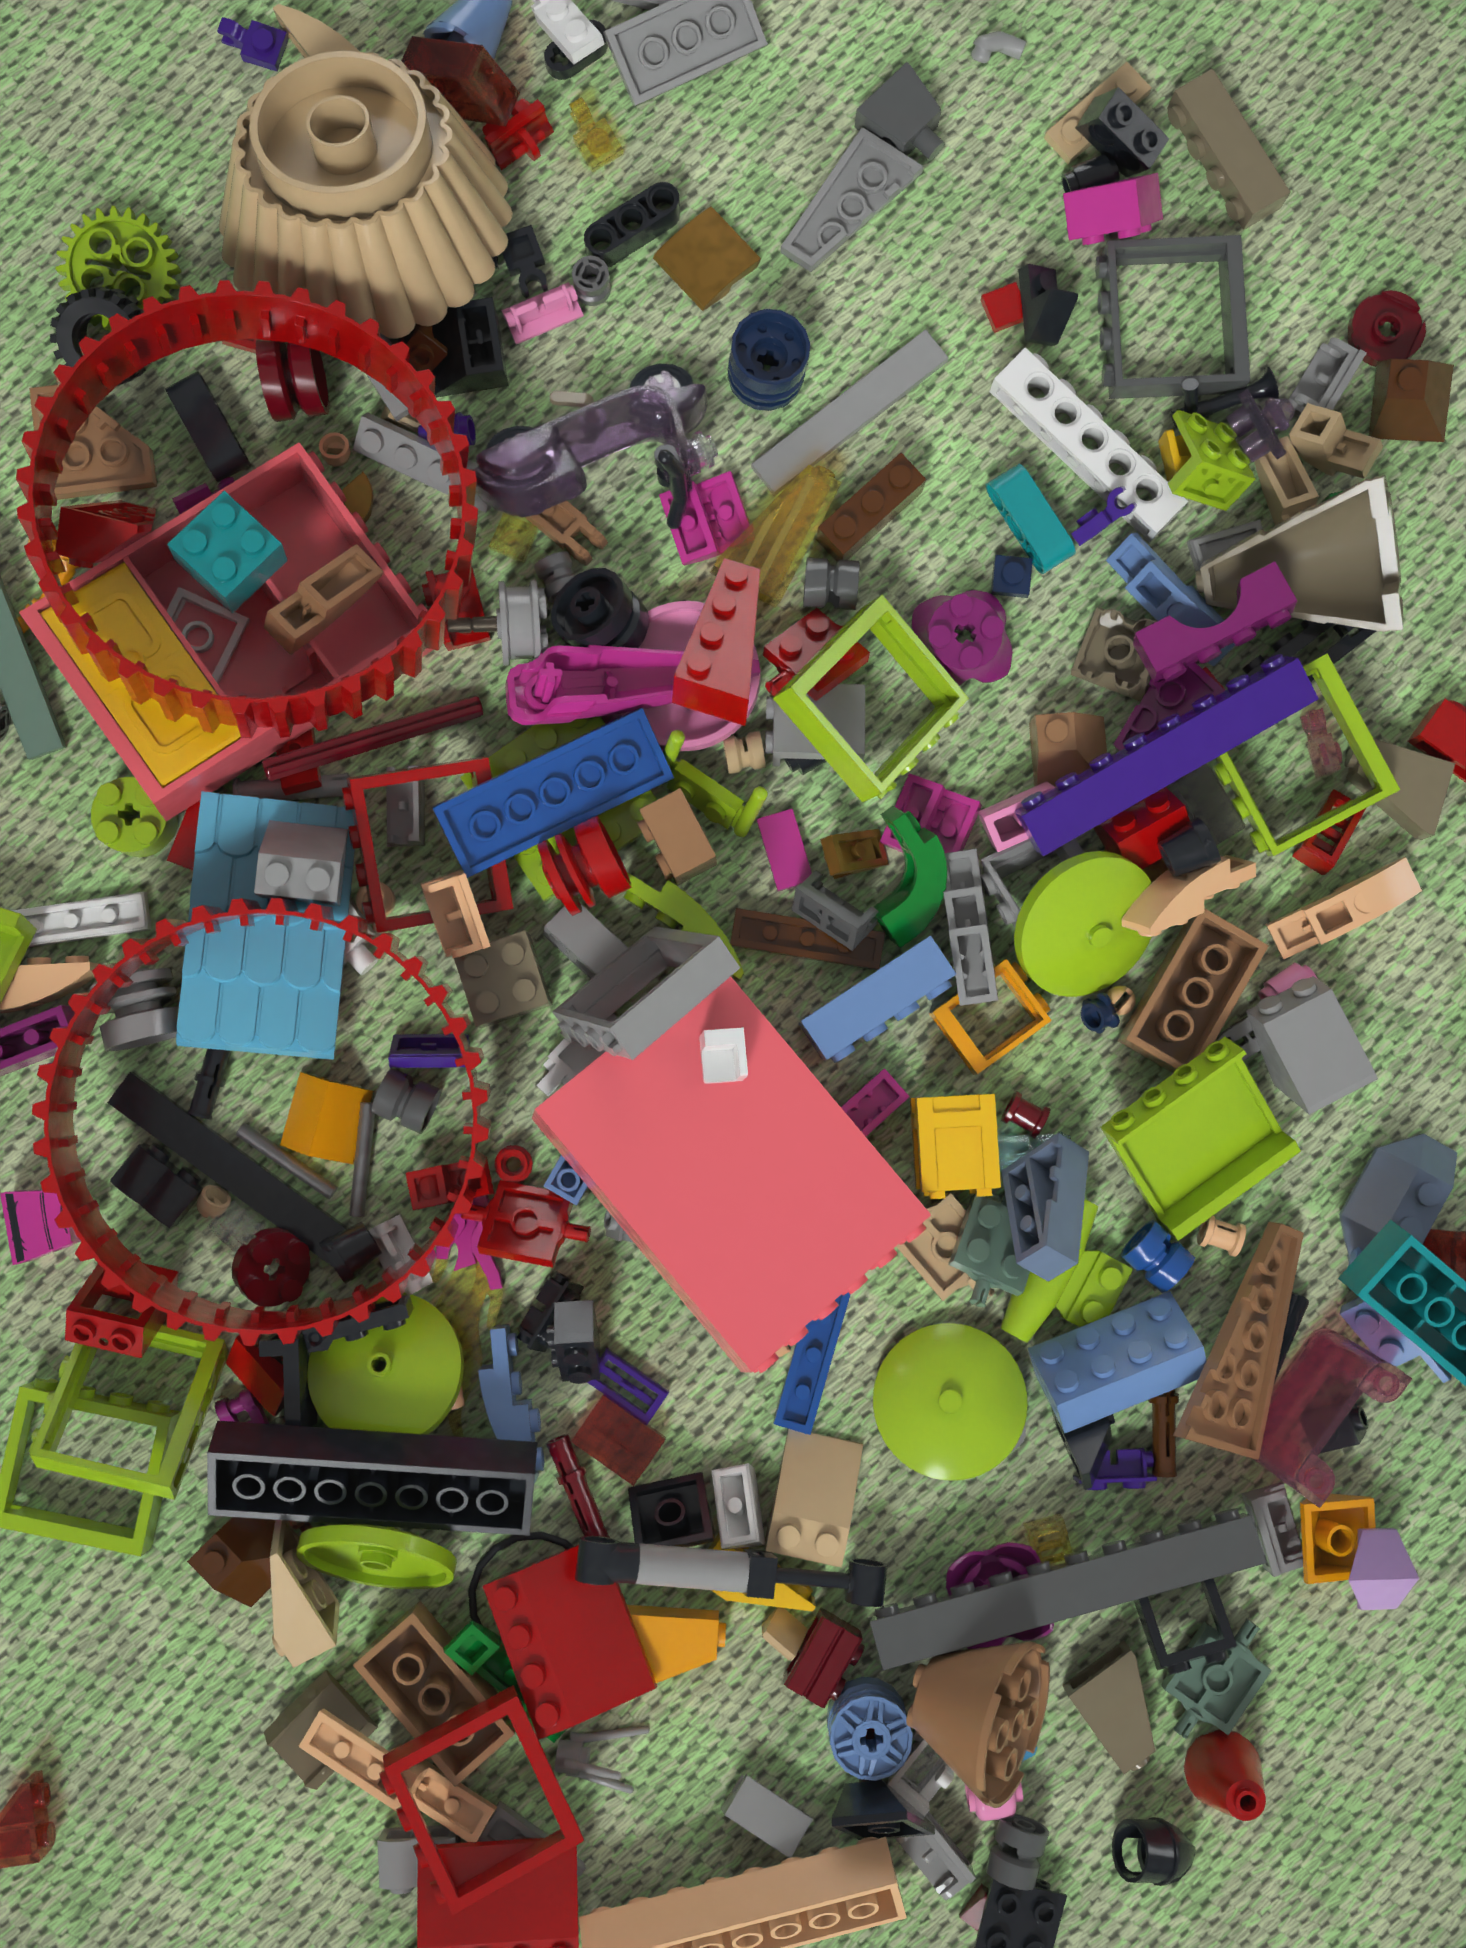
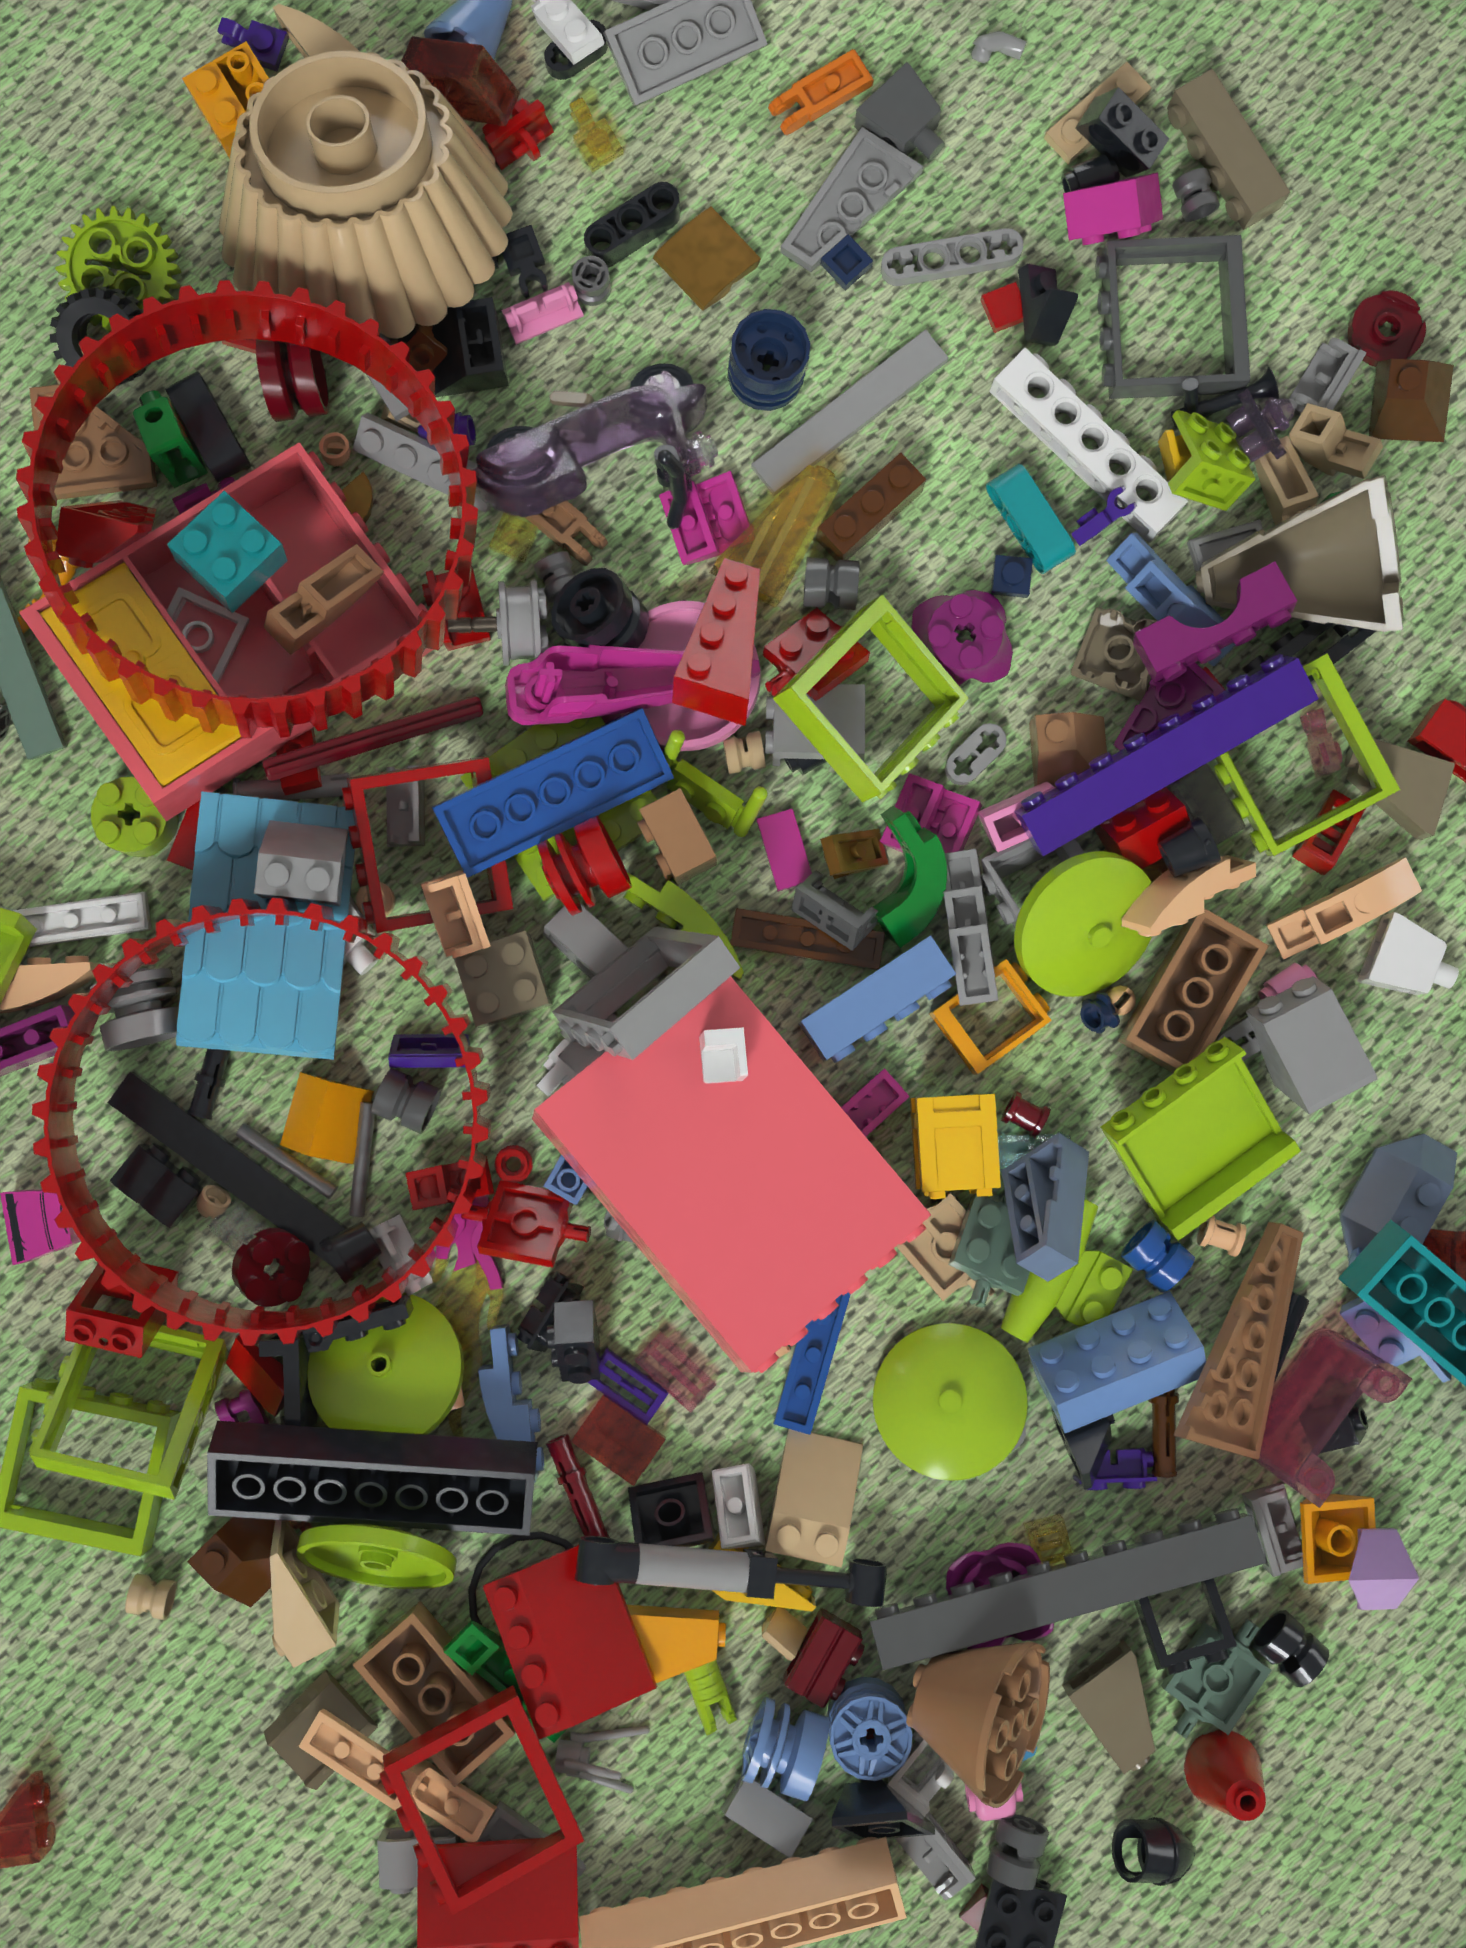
none -> tan wheel [125,1573,177,1620]
none -> green torso [133,390,208,488]
none -> light orange slope [182,41,269,159]
none -> clear pink tile [634,1331,717,1413]
none -> lime hinge [684,1660,737,1736]
none -> medium blue wheel [741,1697,830,1801]
none -> orange hinge [768,49,874,135]
none -> dark blue plate [820,234,873,291]
none -> light grey beam [881,228,1023,286]
none -> light grey beam [945,723,1007,785]
none -> flat silver wheel [1172,168,1220,222]
none -> black wheel [1253,1610,1329,1687]
none -> white torso [1357,912,1459,995]

